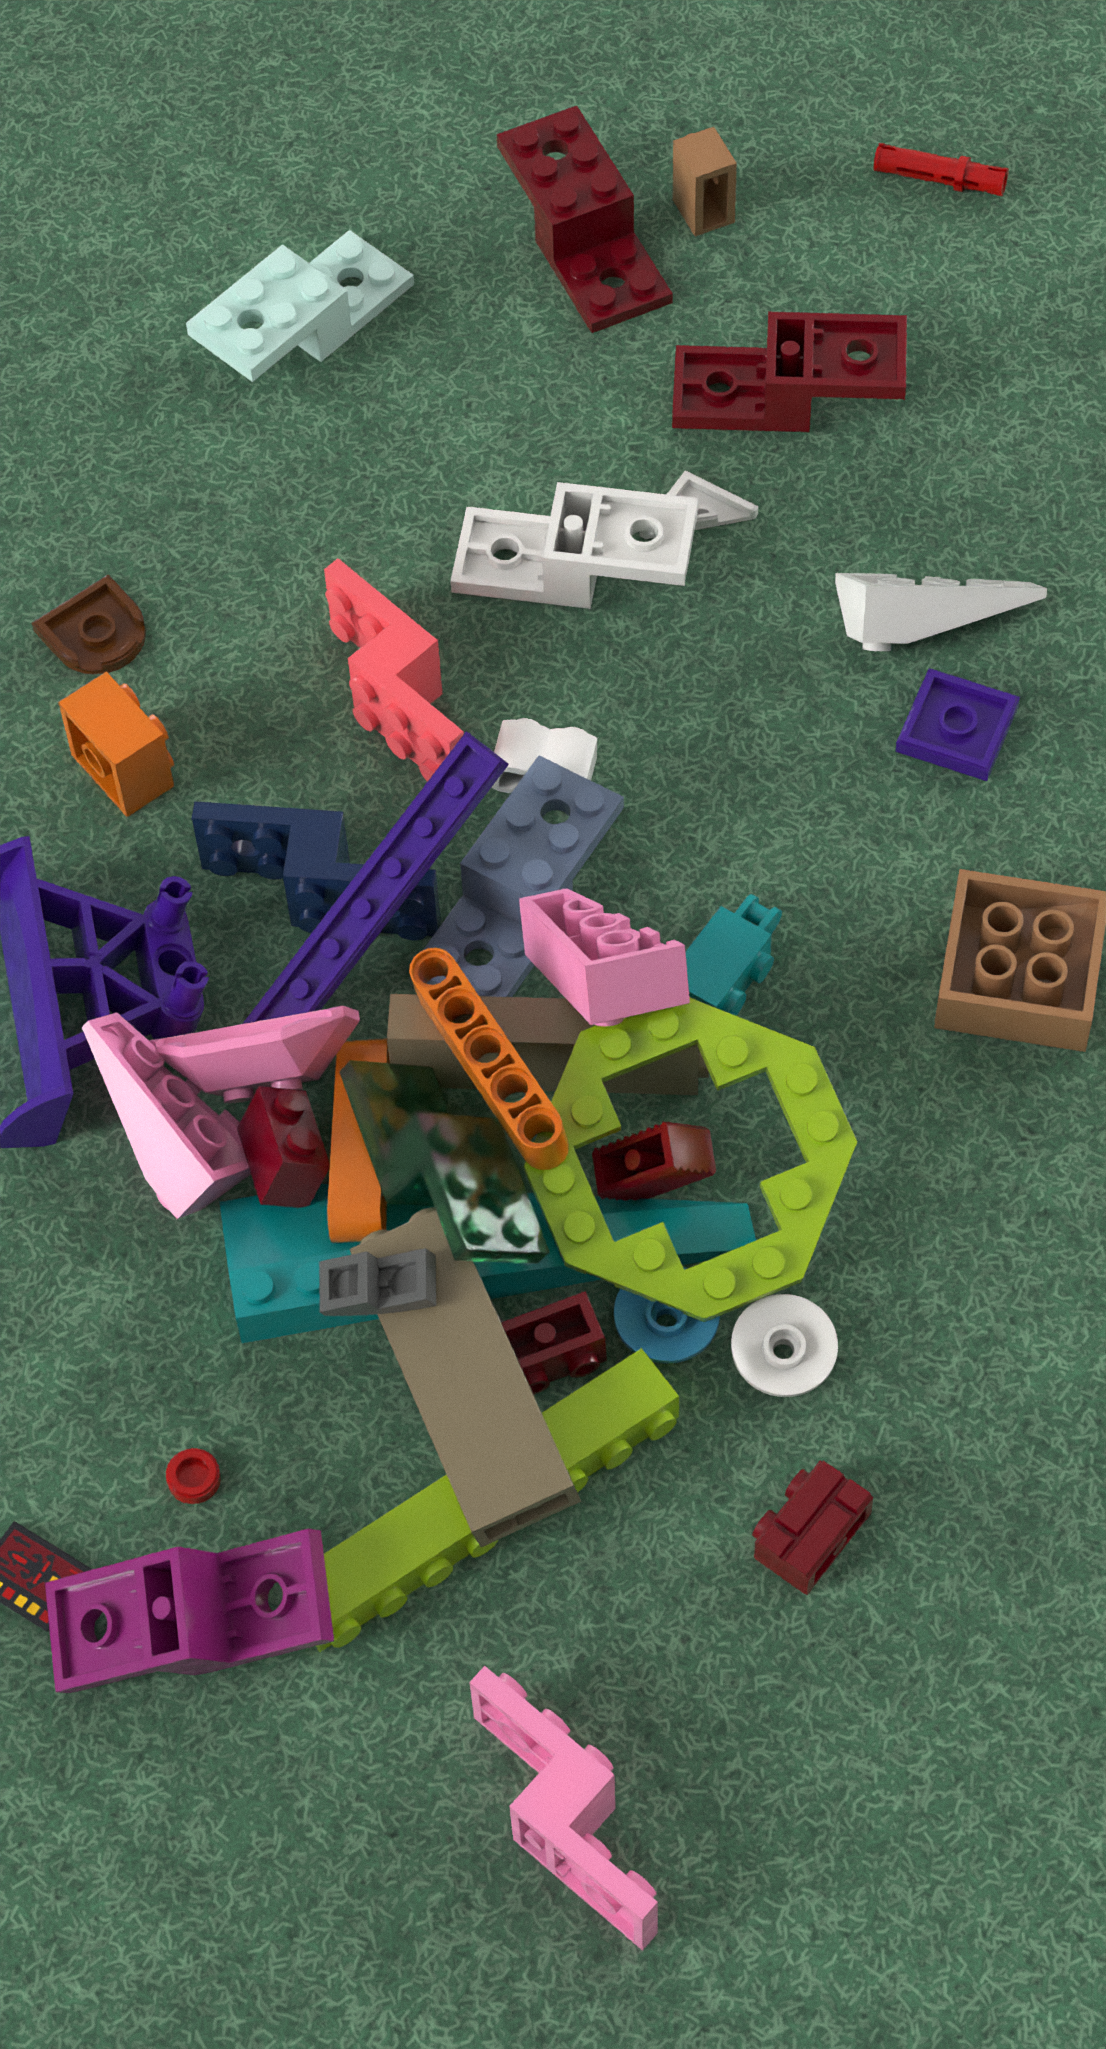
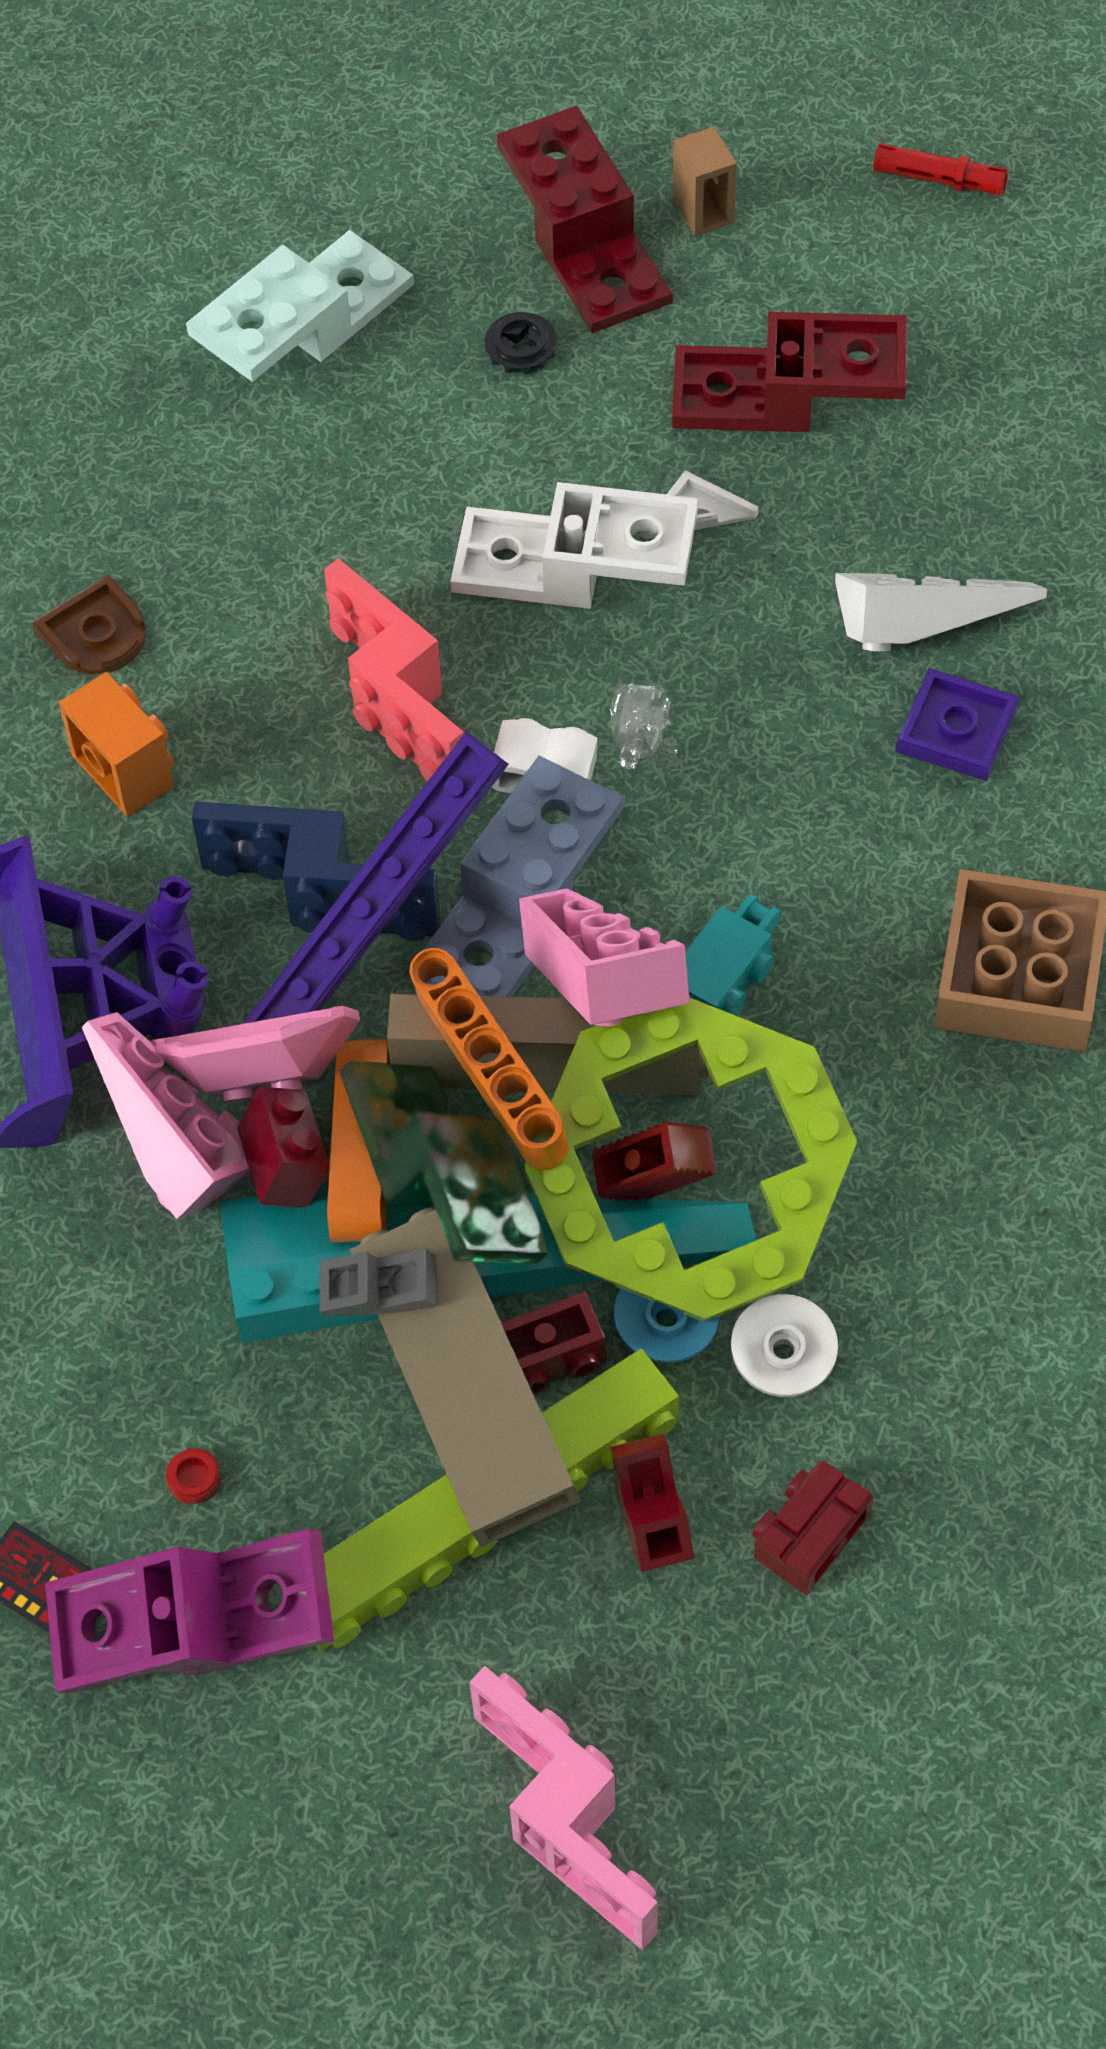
none -> black gear [485,312,557,375]
none -> clear piece [610,684,681,769]
none -> dark red brick [610,1434,694,1572]

